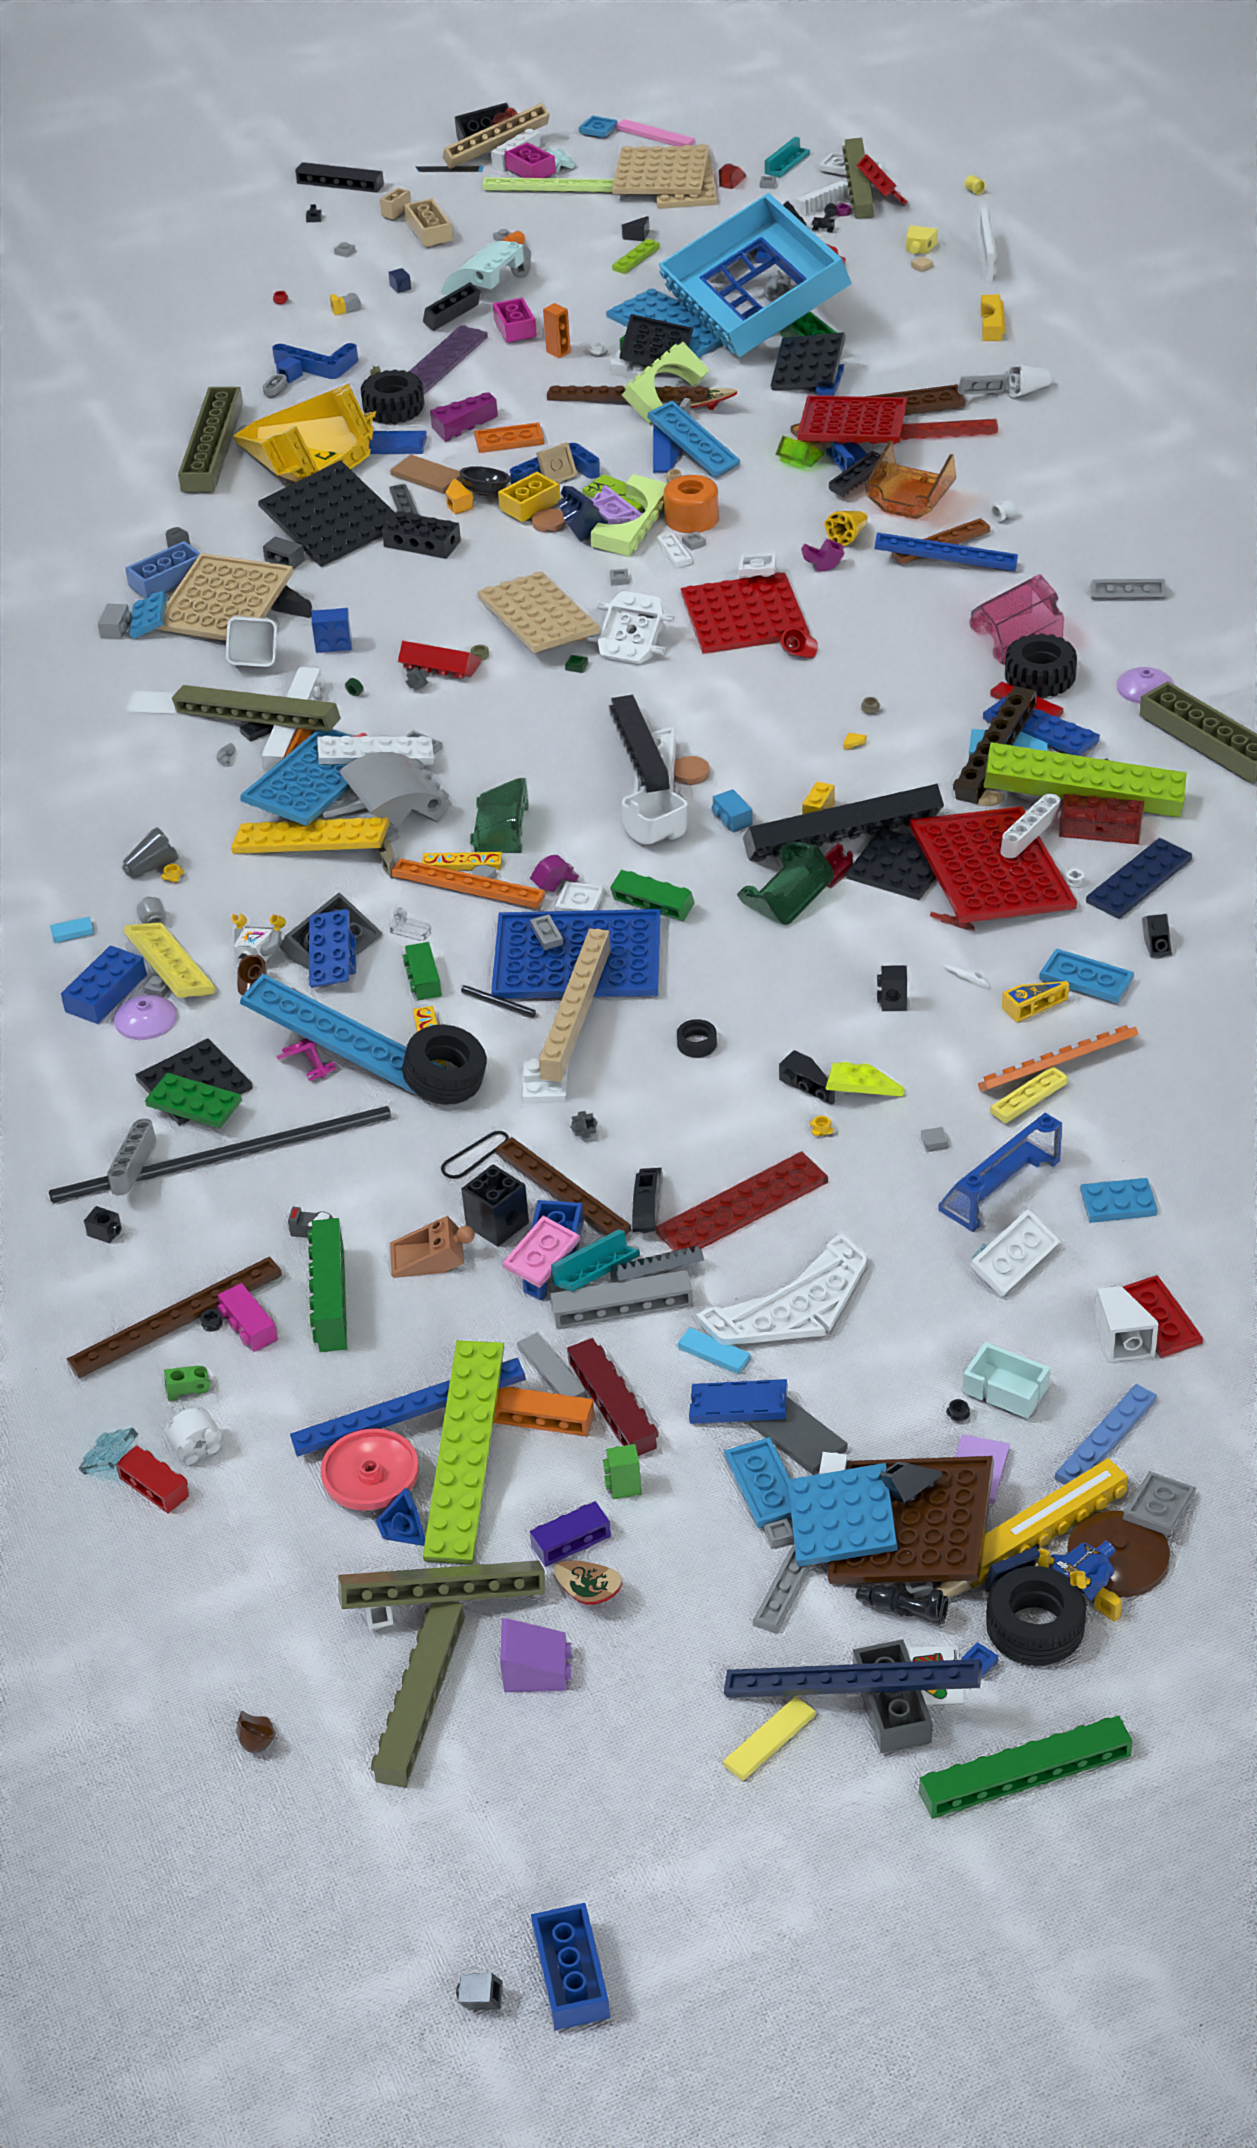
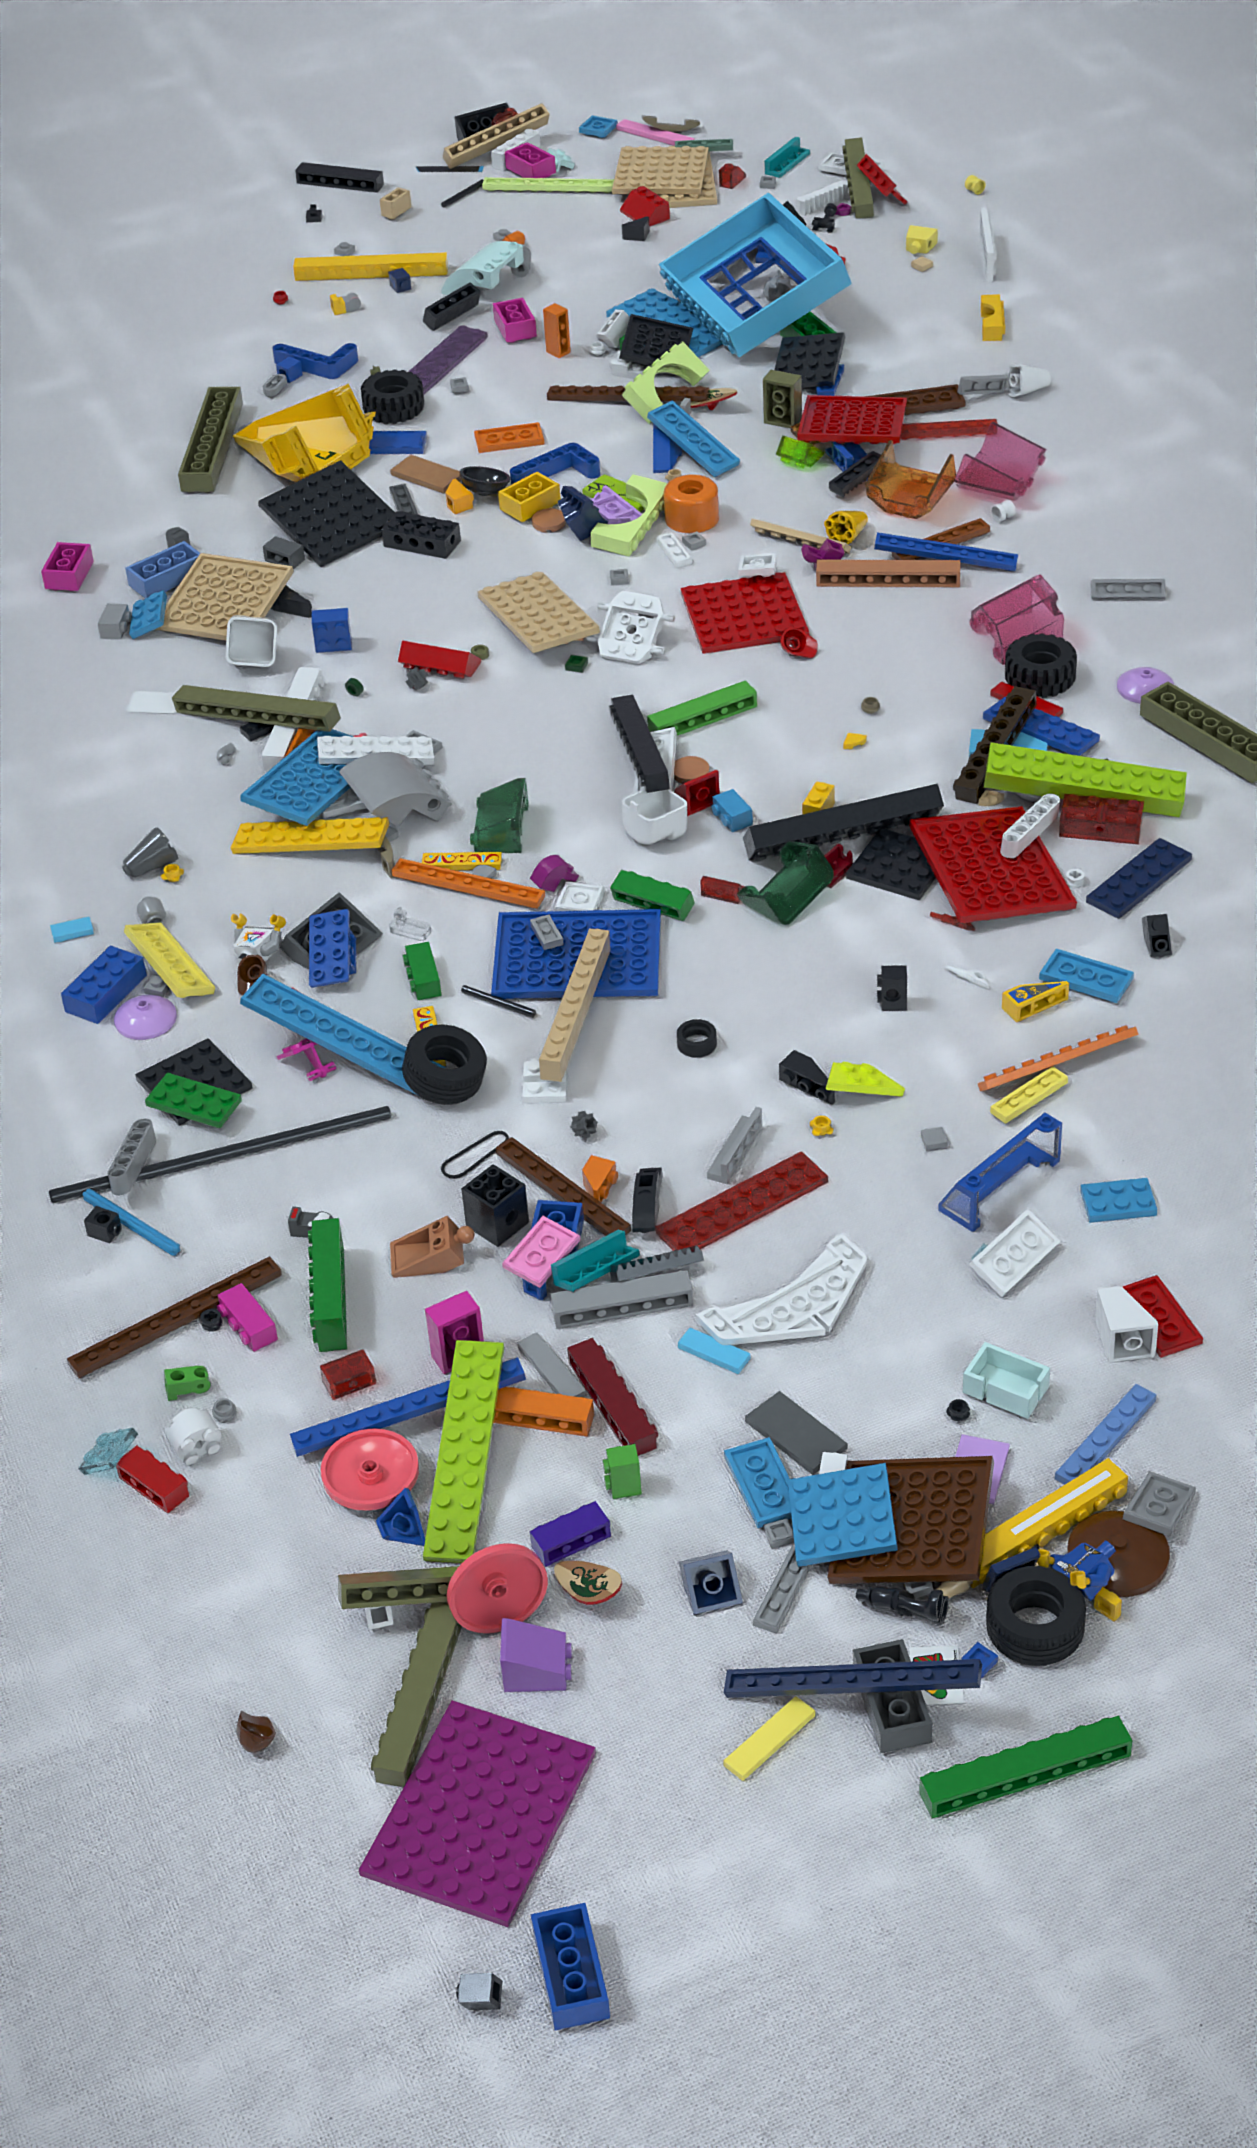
tan brick [404,198,453,247] -> none
magenta wedge [430,392,498,442] -> none
tan plate [536,442,577,483] -> none
lime plate [612,239,660,274] -> none
blue piece [689,1379,788,1424] -> none
black slope [880,1461,943,1503] -> none
none -> dark pink brick [41,542,94,591]
none -> dark azure axle [82,1188,181,1256]
none -> light grey plate [212,1398,236,1421]
none -> yellow brick [293,252,448,281]
none -> clear red brick [320,1349,376,1400]
none -> magenta plate [359,1700,596,1927]
none -> dark pink brick [425,1290,484,1374]
none -> black bar [441,179,484,208]
none -> coral dish [447,1543,548,1633]
none -> light grey plate [450,377,469,393]
none -> orange slope [582,1155,618,1202]
none -> white brick [596,309,630,348]
none -> red slope [620,186,670,227]
none -> dark tan slope [642,115,700,132]
none -> bright green brick [647,680,757,736]
none -> red slope [674,769,720,816]
none -> sand green tile [675,139,733,151]
none -> slope [679,1550,743,1615]
none -> clear red panel [700,875,747,904]
none -> light grey fence [707,1107,762,1185]
none -> tan plate [750,518,851,553]
none -> olive brick [763,370,802,429]
none -> nougat brick [816,560,960,587]
none -> clear pink windscreen [954,422,1047,501]

